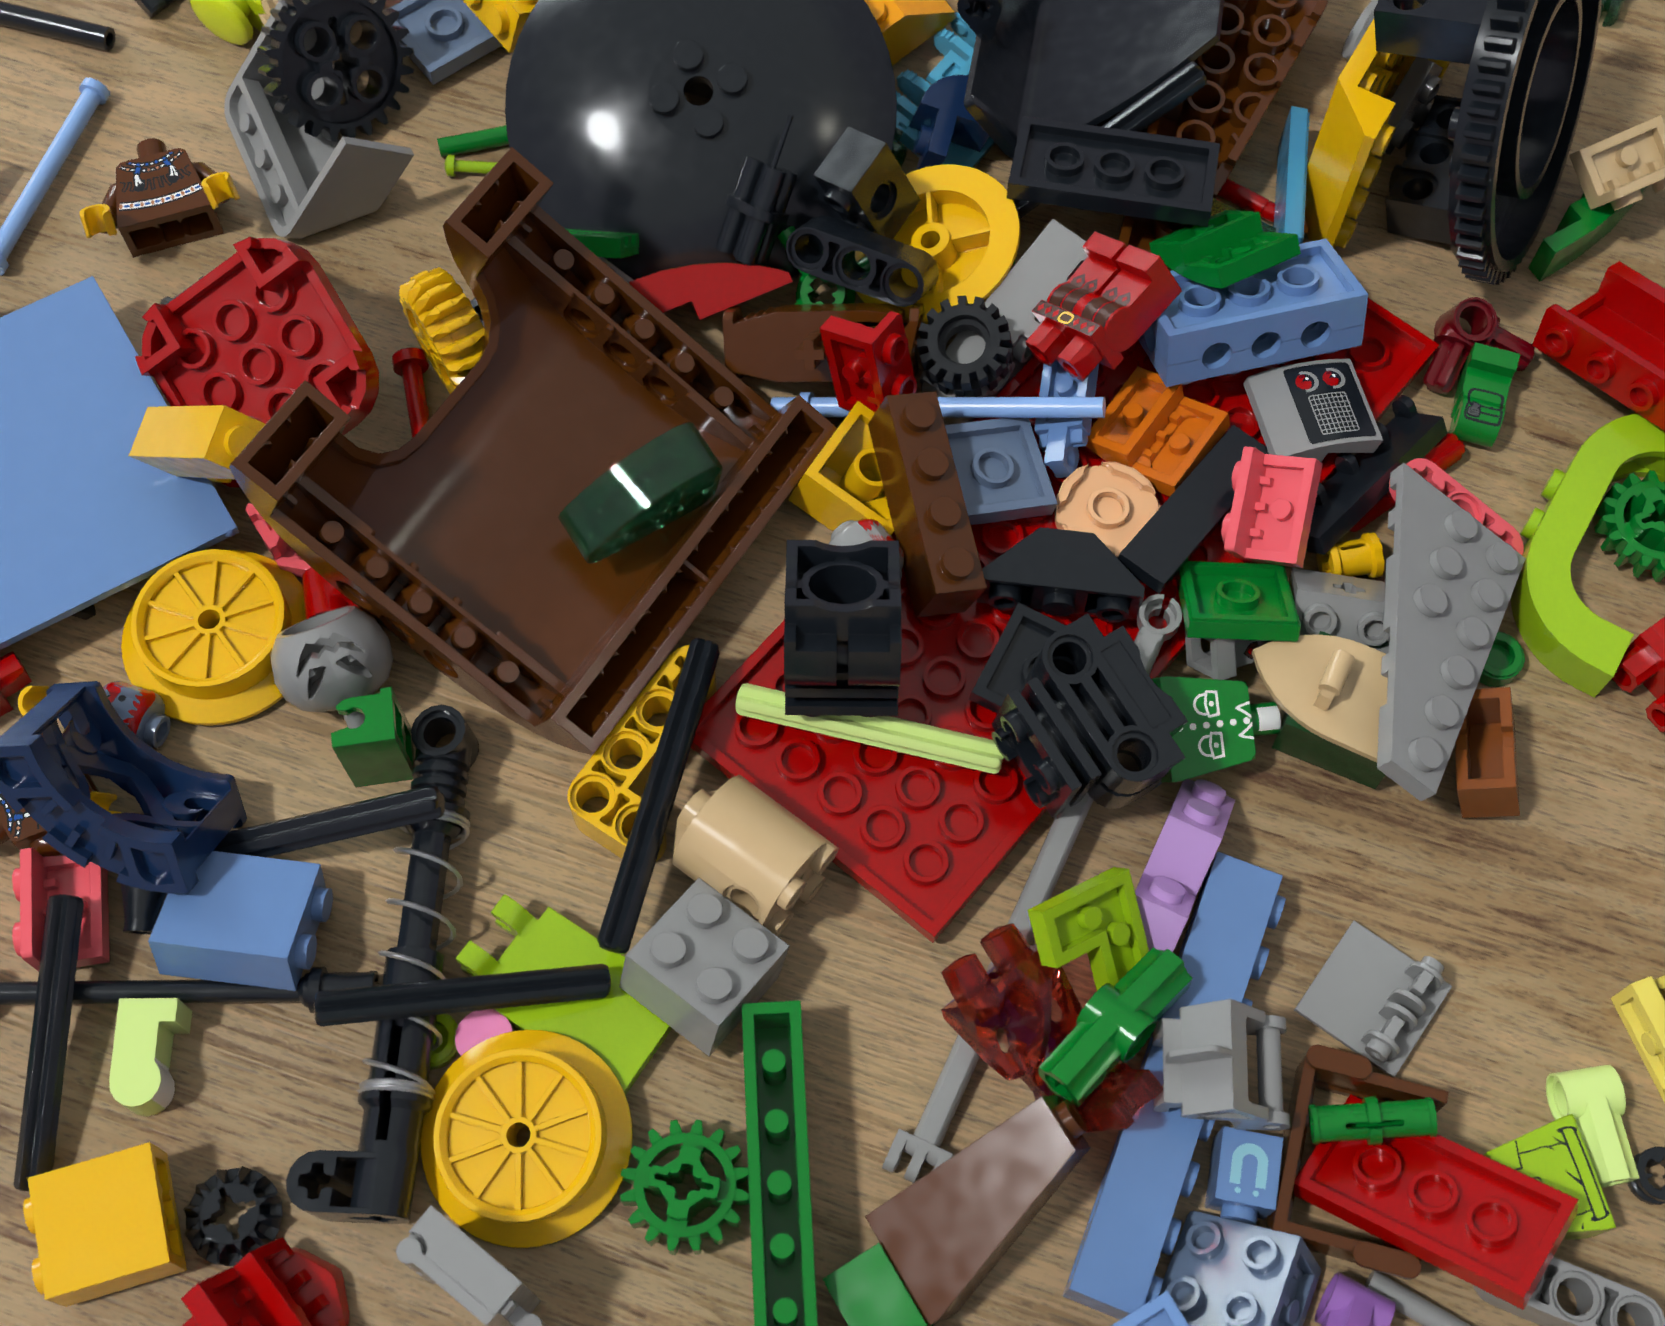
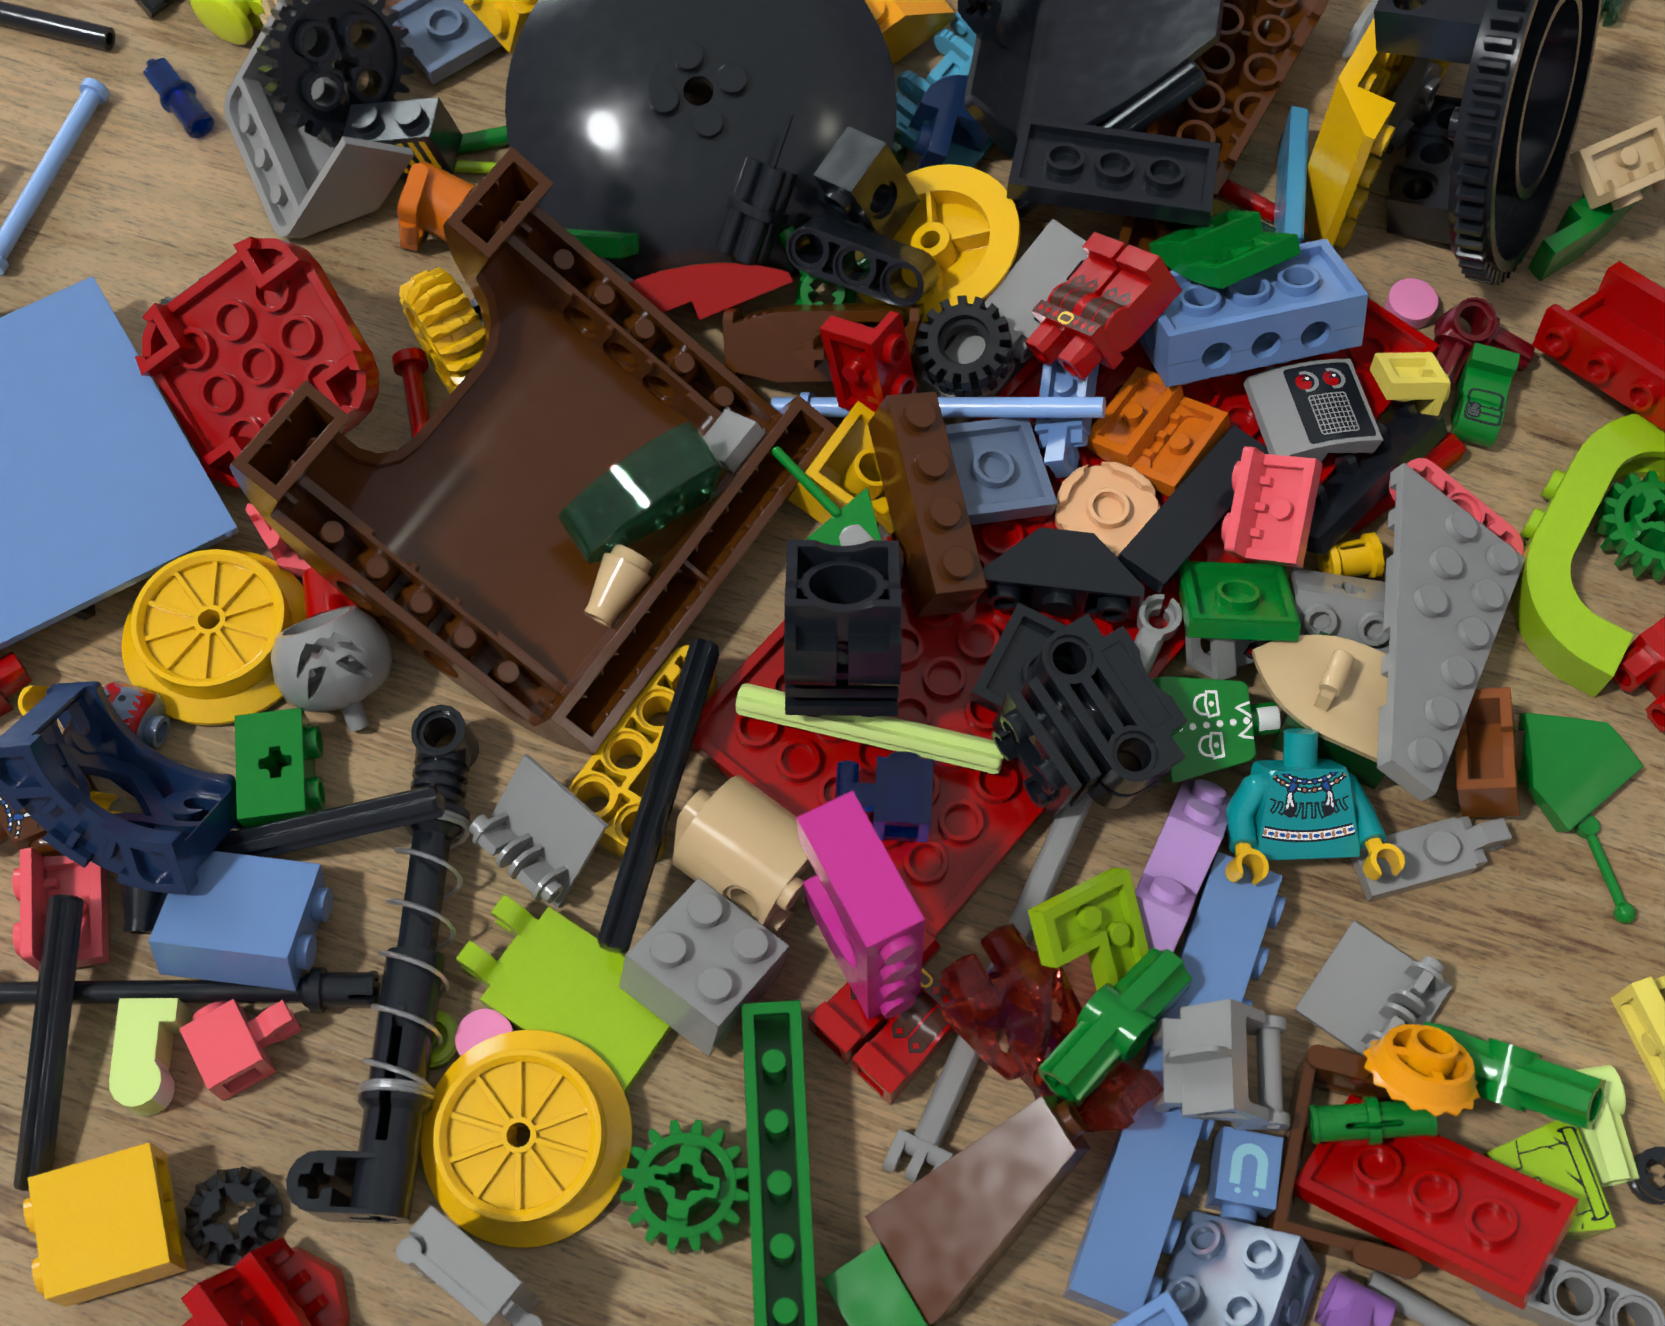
reddish brown torso [79,138,240,257] -> none
yellow brick [129,405,265,483] -> none
black axle [314,964,611,1027] -> none
green hinge [331,687,415,788] -> none
green tile [1479,631,1525,687] -> none
none -> clear blue axle [143,57,214,138]
none -> coral brick [179,999,302,1102]
none -> green brick [235,708,325,828]
none -> black brick [343,97,463,178]
none -> orange piece [397,161,476,252]
none -> light grey hinge [468,754,608,908]
none -> tan cone [583,544,653,628]
none -> light grey tile [694,409,766,473]
none -> green piece [772,446,882,546]
none -> dark pink arch [796,790,925,1020]
none -> red hips [808,929,979,1105]
none -> clear blue brick [835,751,934,843]
none -> teal torso [1225,728,1405,886]
none -> light grey hinge [1350,816,1512,902]
none -> light orange piece [1363,1024,1480,1117]
none -> light yellow bracket [1370,352,1451,416]
none -> bright pink tile [1385,278,1438,329]
none -> green piece [1424,1021,1606,1130]
none -> green slope [1518,713,1643,832]
none -> green hinge [1574,815,1637,924]

